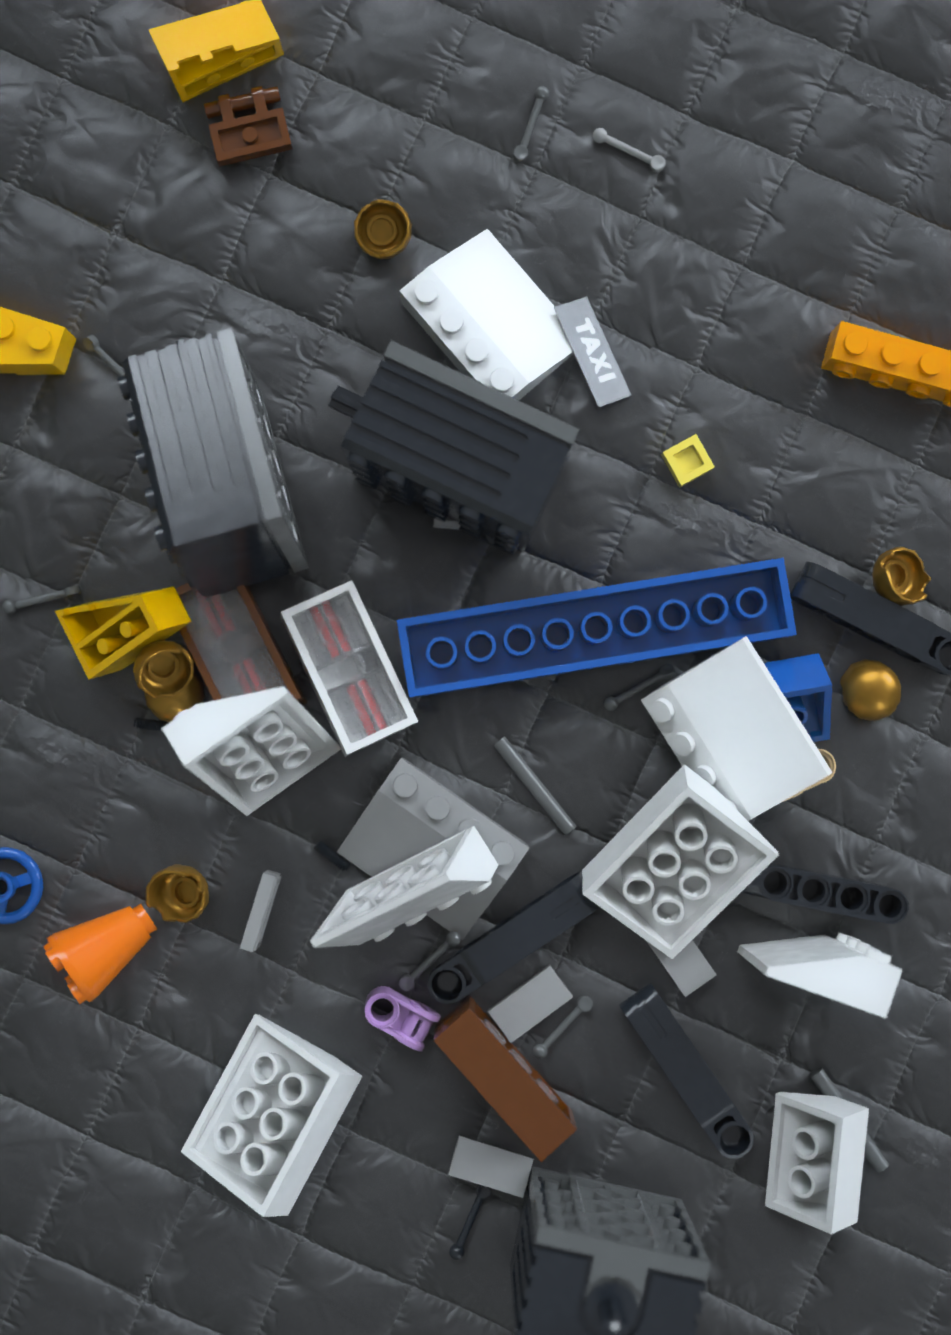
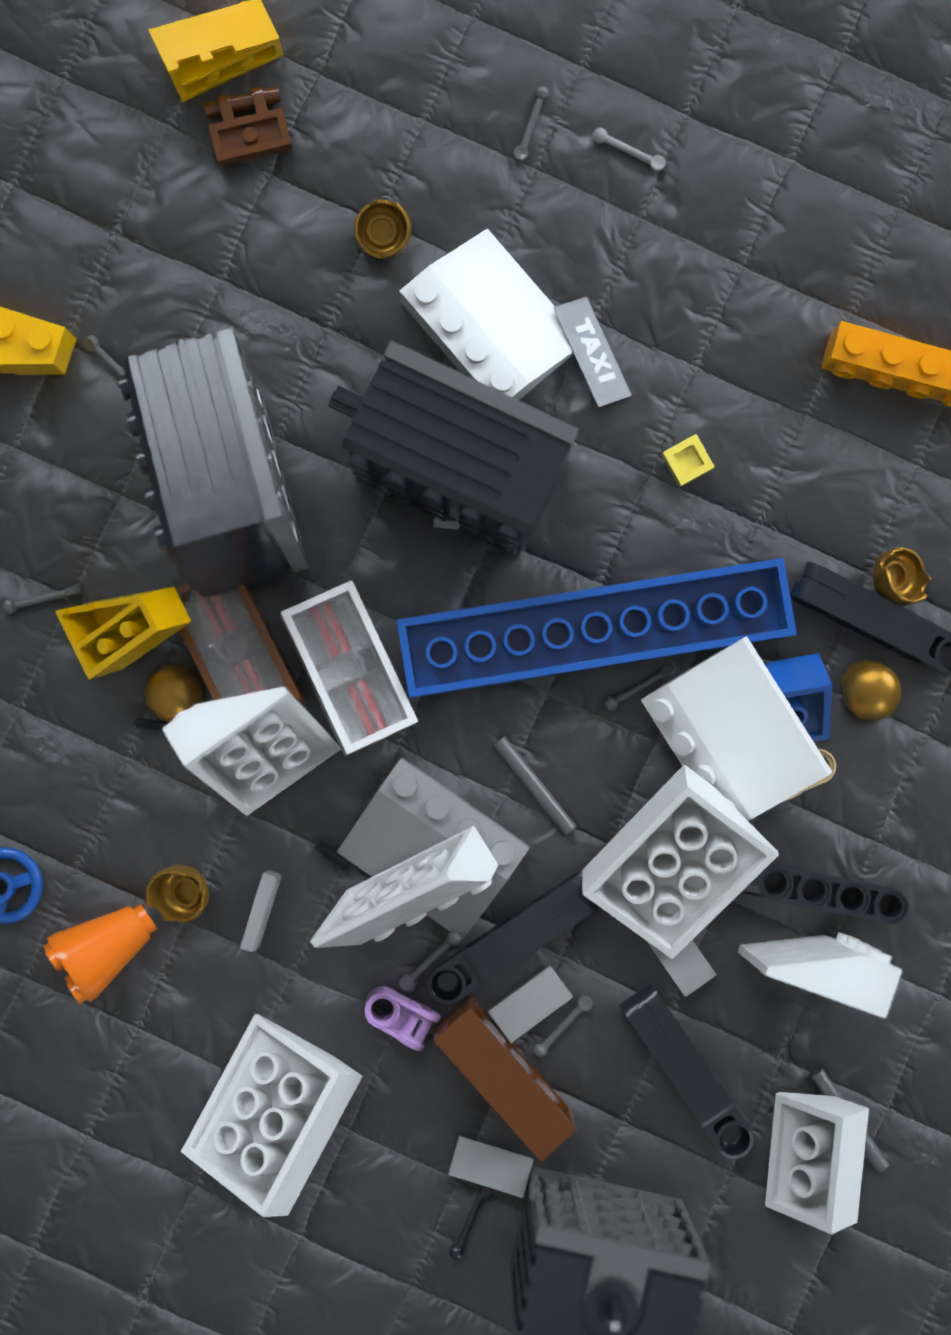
pearl gold hair [133,640,194,699] -> none

